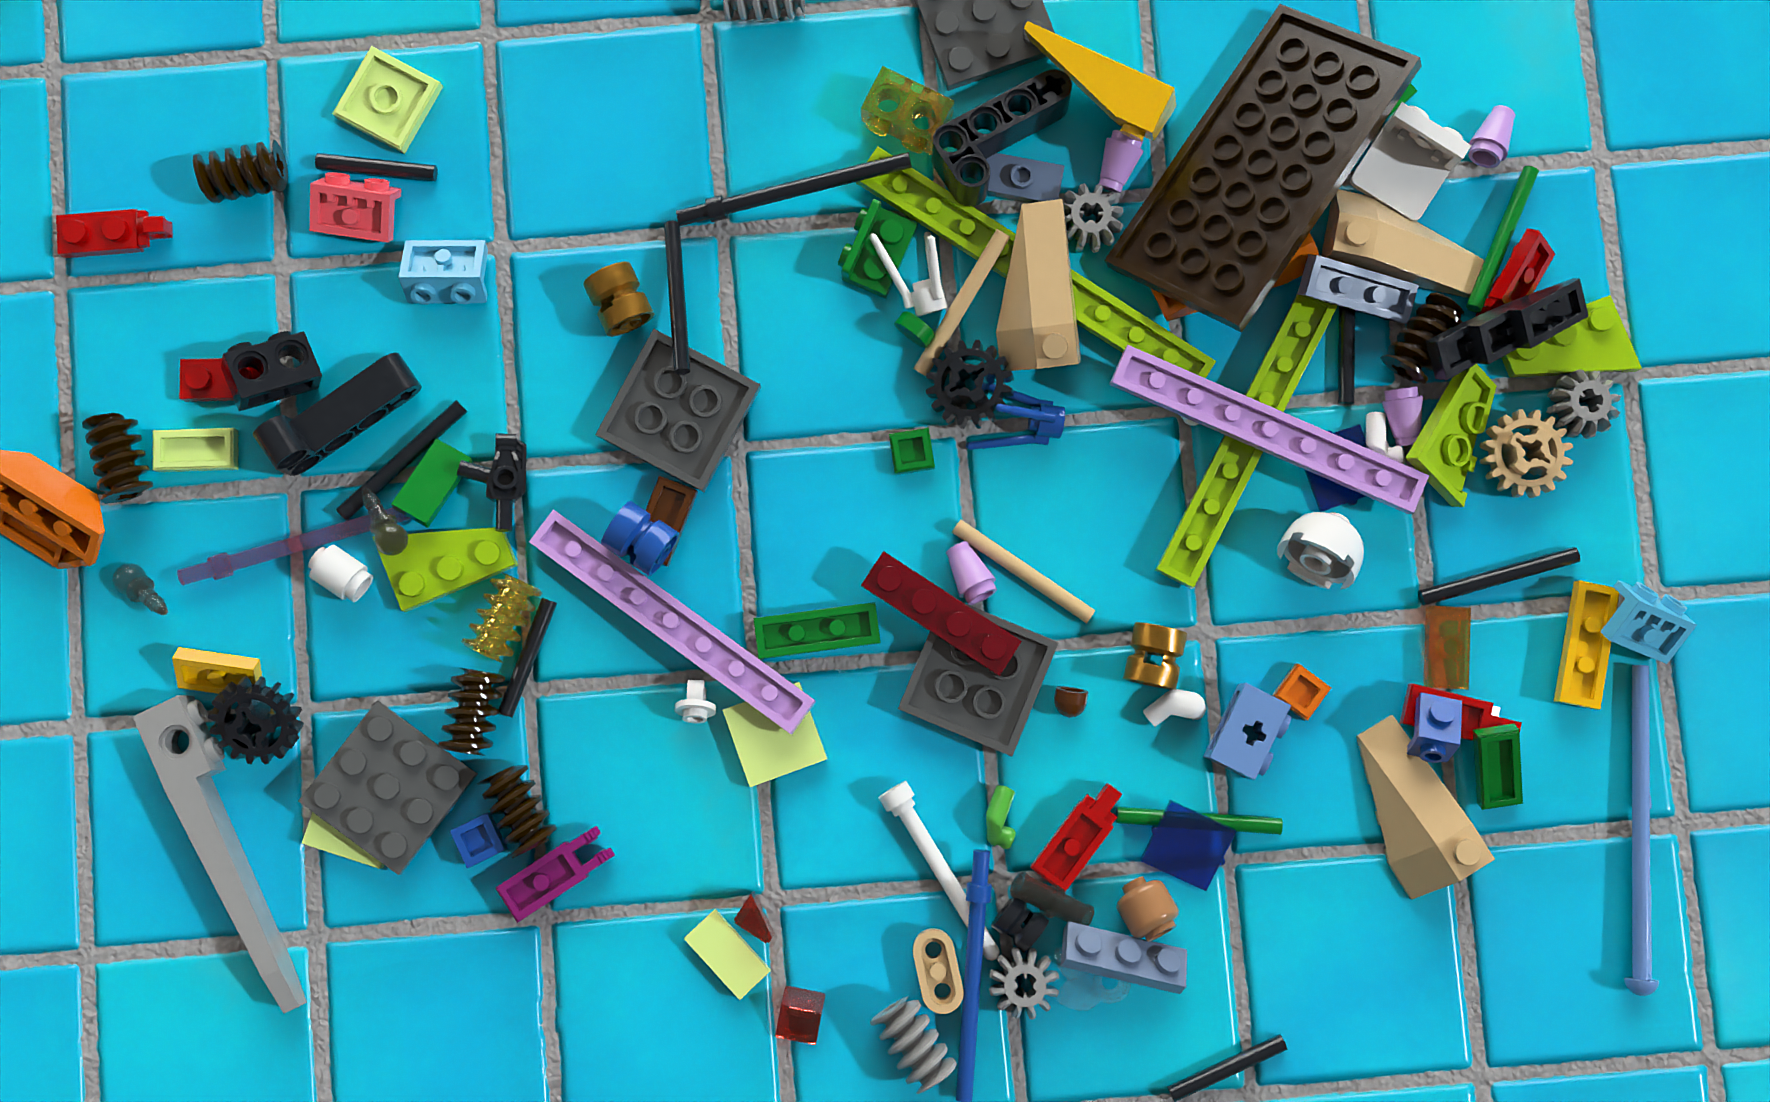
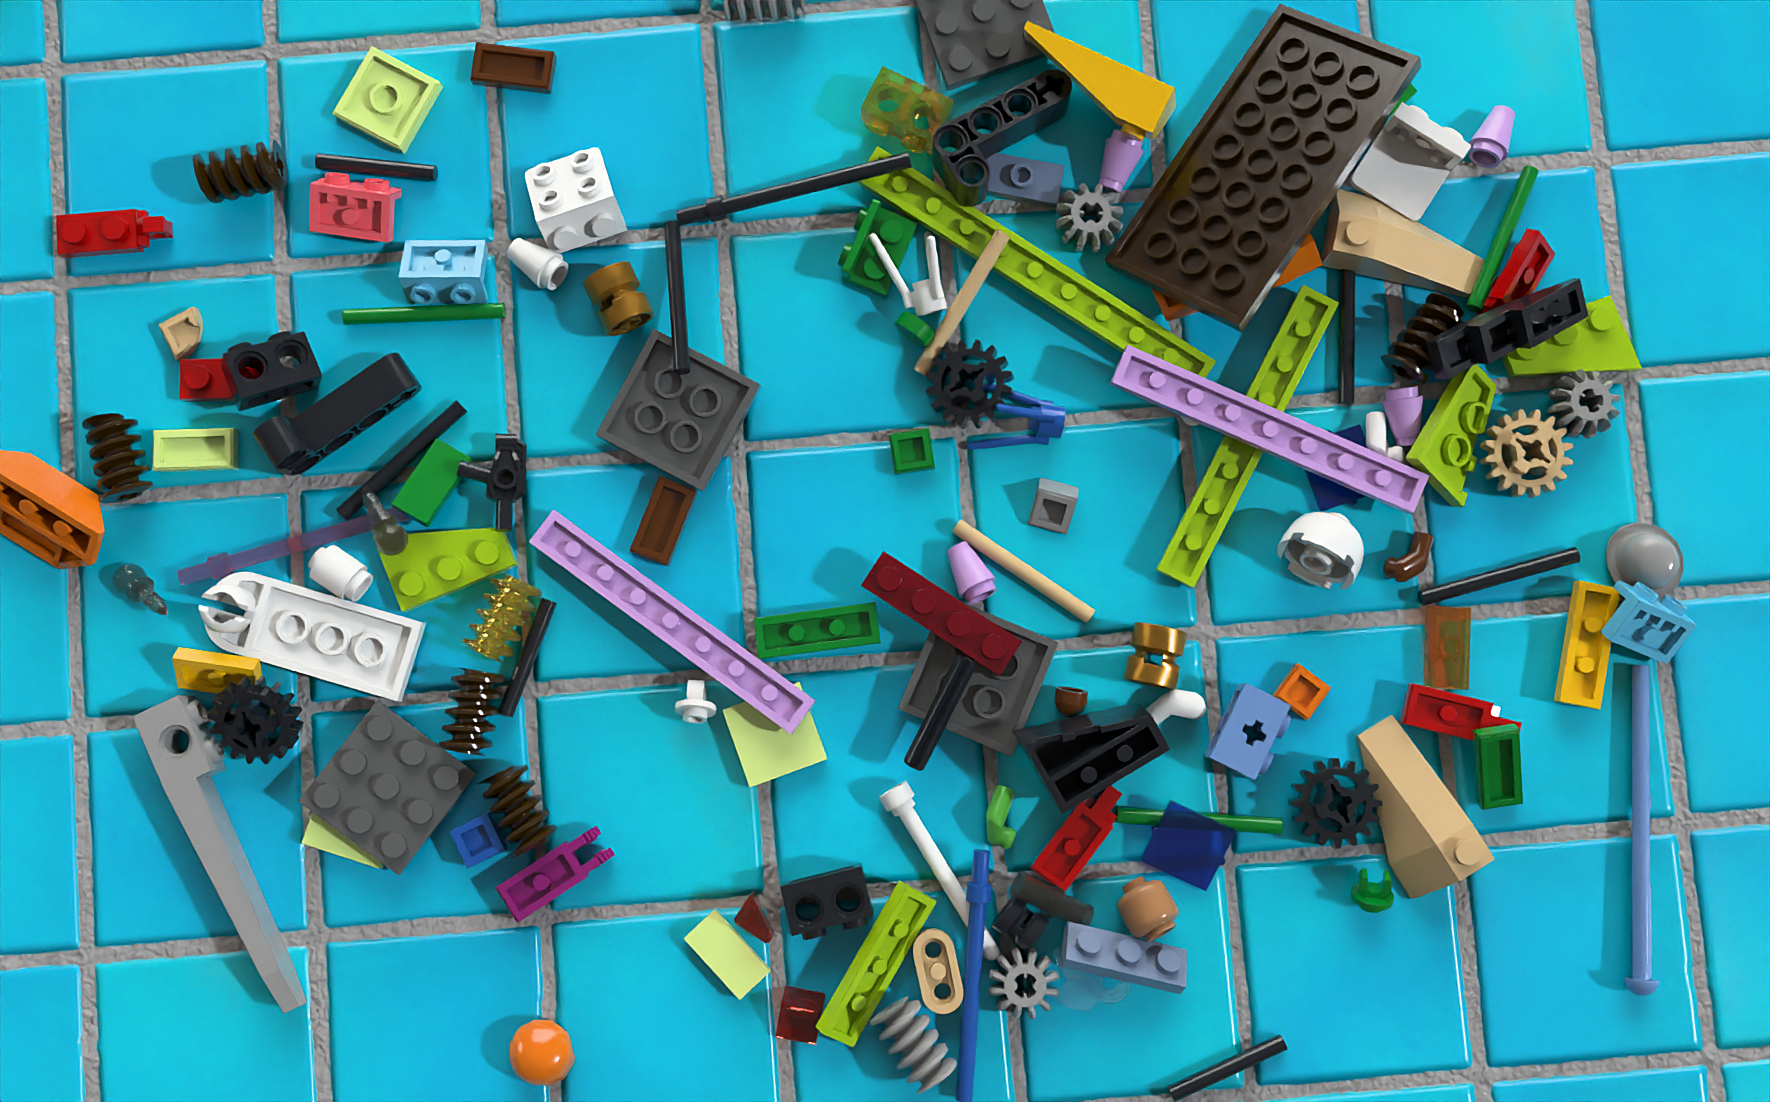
blue wheel [601,501,679,577] -> none
tan wedge [996,199,1081,371] -> none
sand blue plate [1297,254,1419,324] -> none
bracket [1407,692,1462,763] -> none
none -> tan tile [158,306,203,361]
none -> white plate [198,572,426,702]
none -> green bar [342,302,506,325]
none -> reddish brown tile [470,42,557,94]
none -> white cone [507,238,569,290]
none -> orange hair [509,1020,575,1086]
none -> white bracket [525,148,627,254]
none -> black brick [780,863,874,940]
none -> lime plate [815,880,937,1047]
none -> black axle [904,655,976,771]
none -> black wedge [1012,702,1170,814]
none -> light grey slope [1028,478,1079,534]
none -> black gear [1288,758,1382,849]
none -> green plate [1351,868,1394,913]
none -> reddish brown arm [1383,532,1434,582]
none -> light grey hat [1605,522,1684,598]

